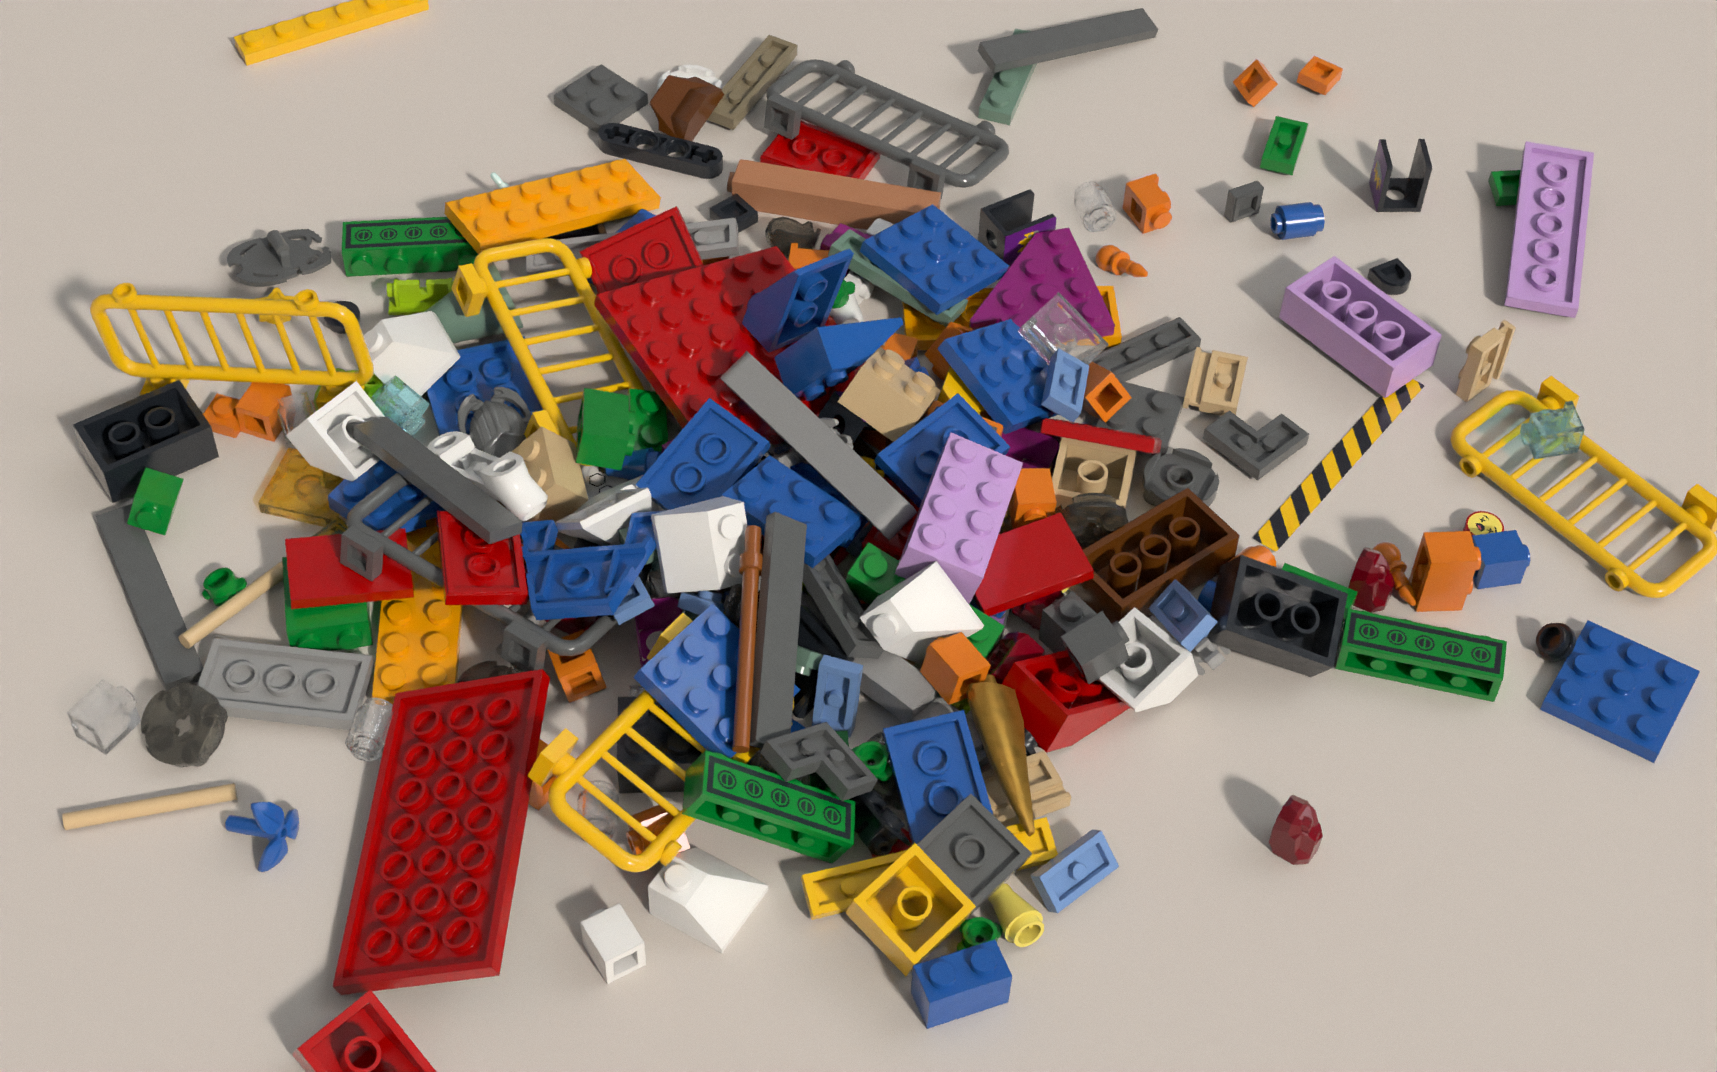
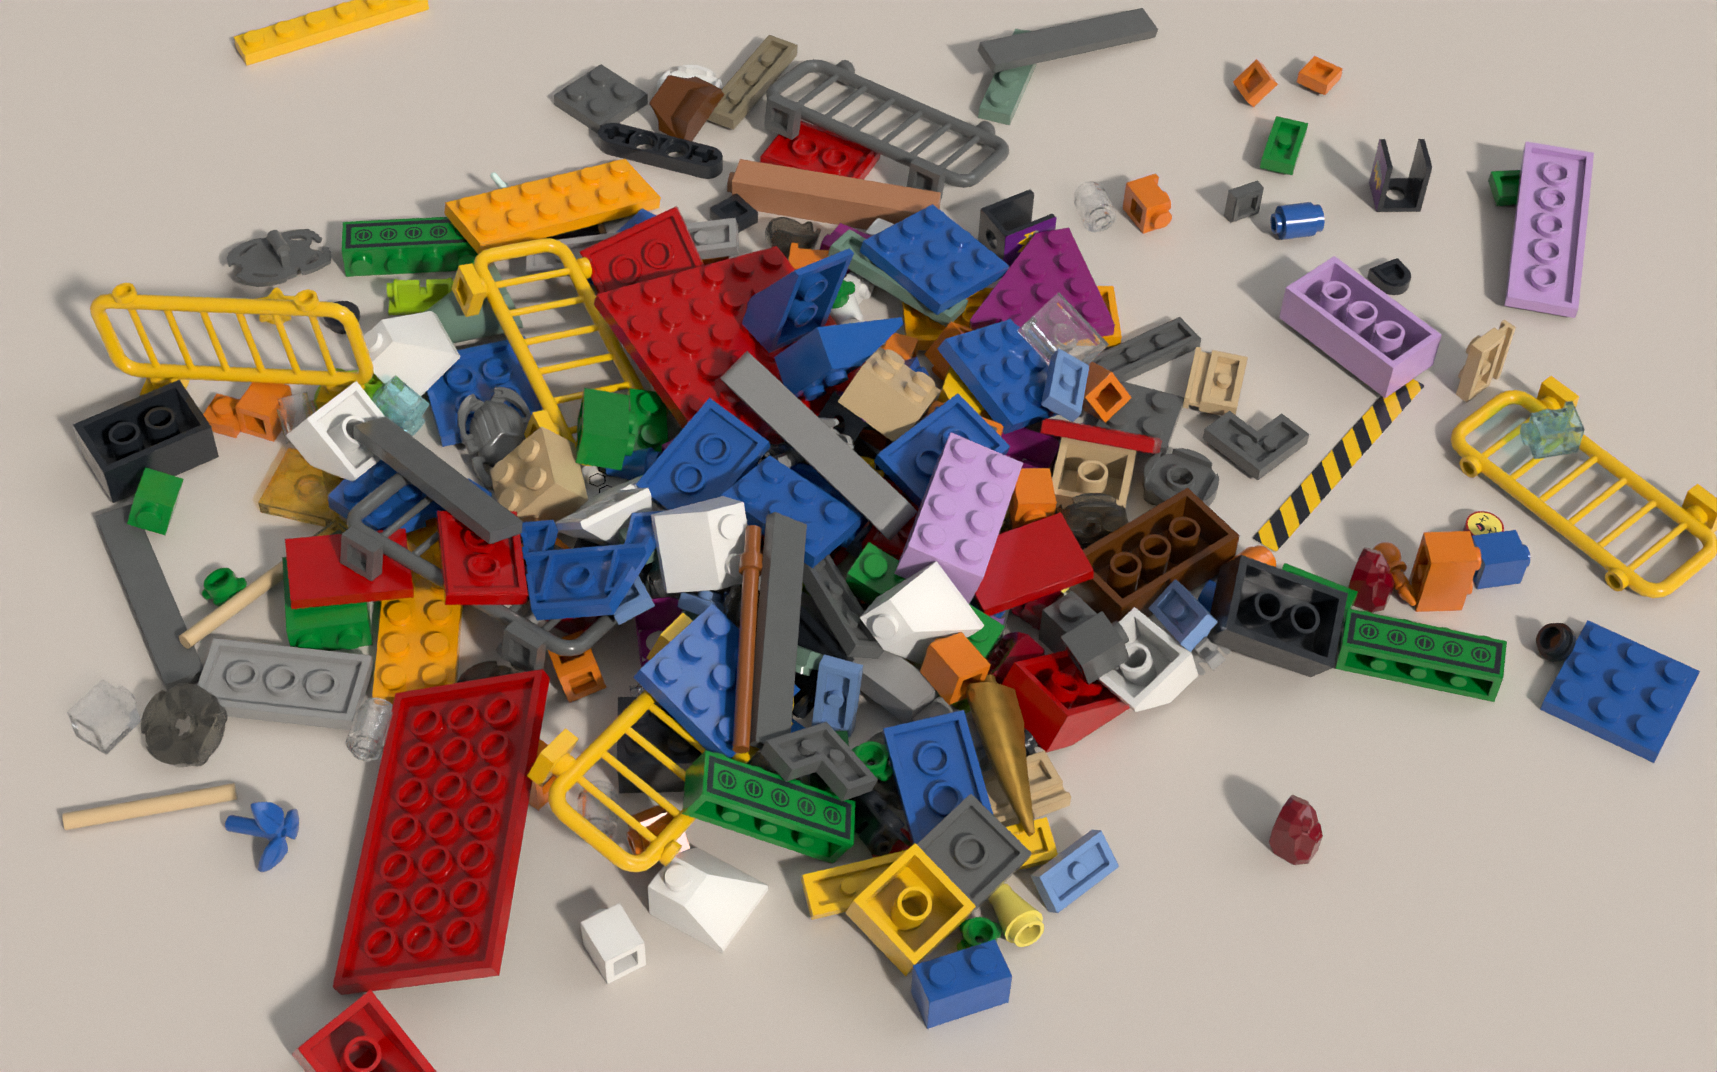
white plate [427,431,548,521] -> none
orange bar [1096,245,1148,277] -> none

